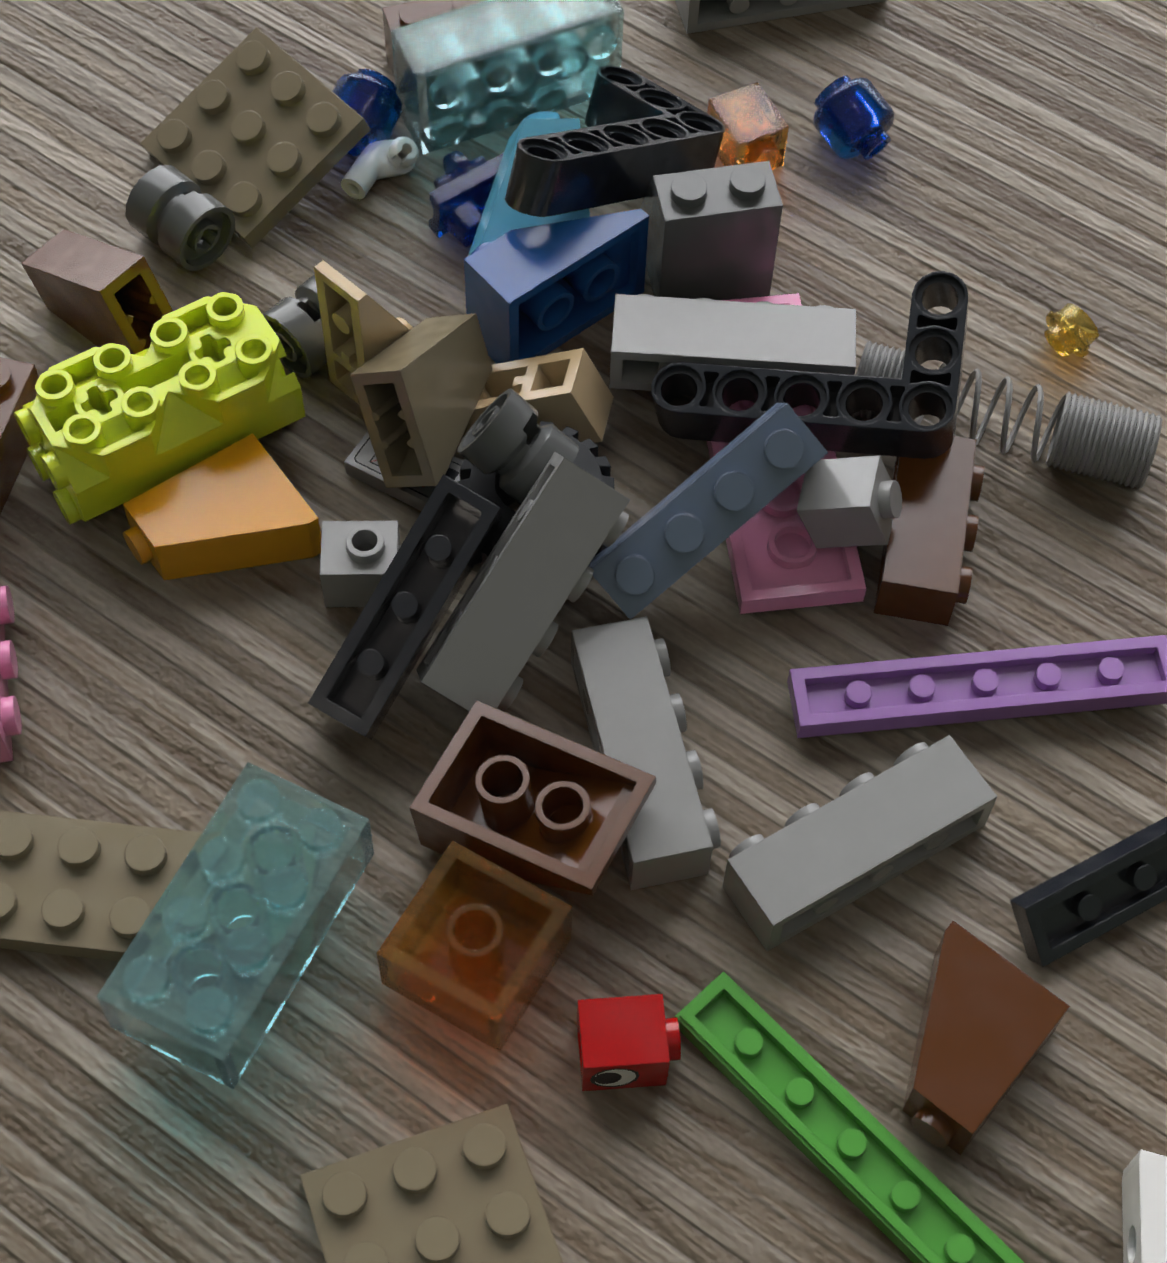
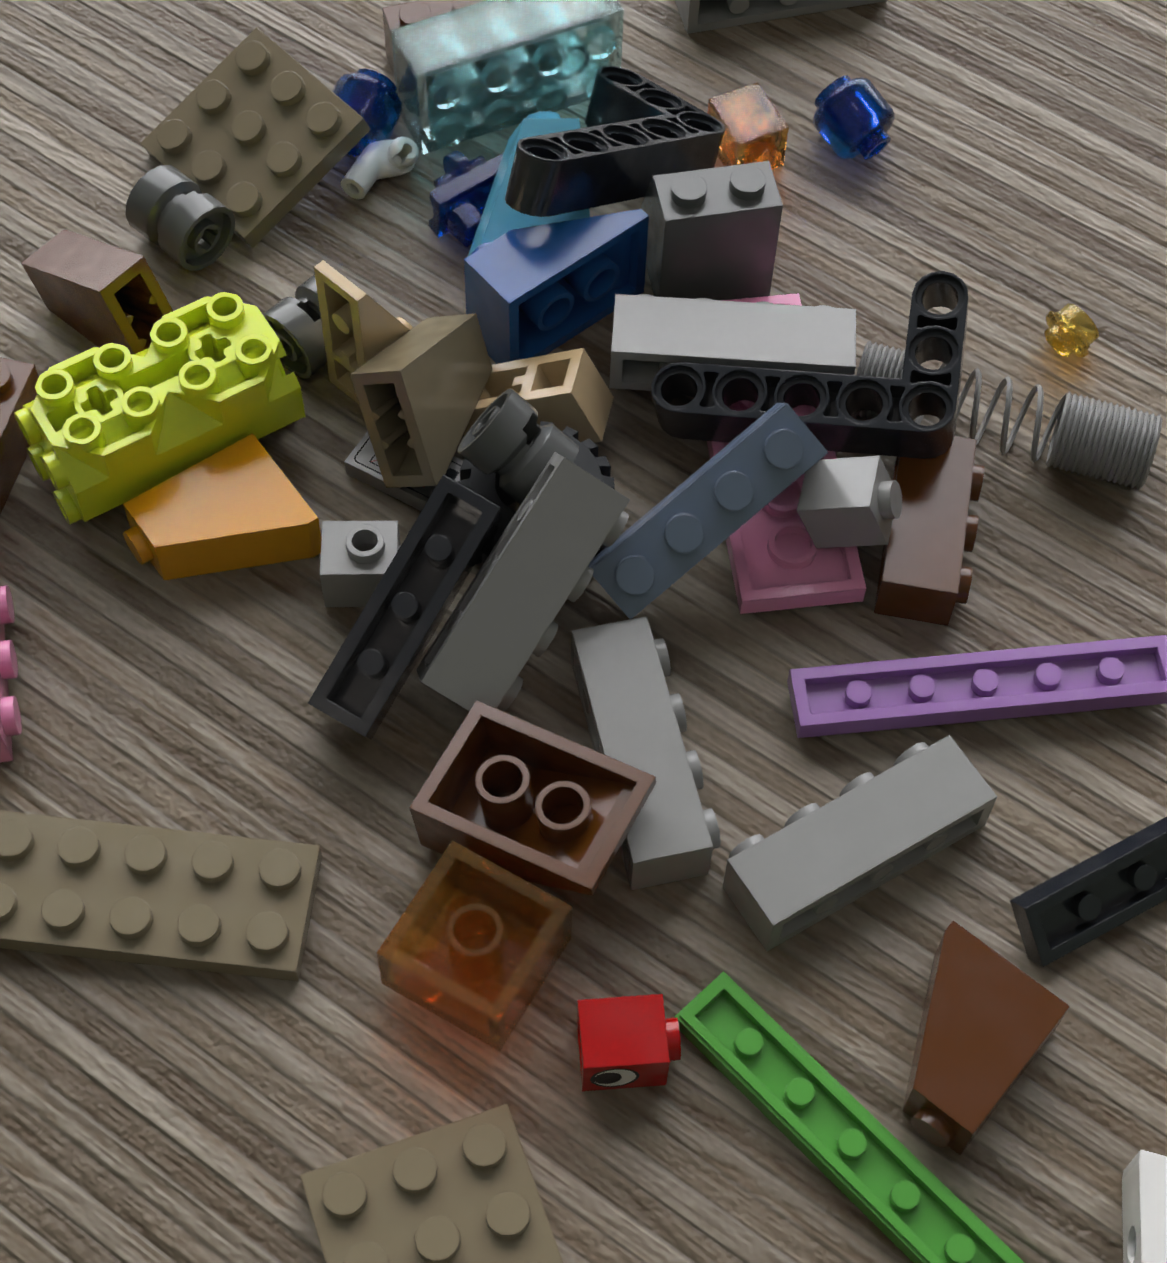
clear light blue brick [96,762,374,1089] -> none

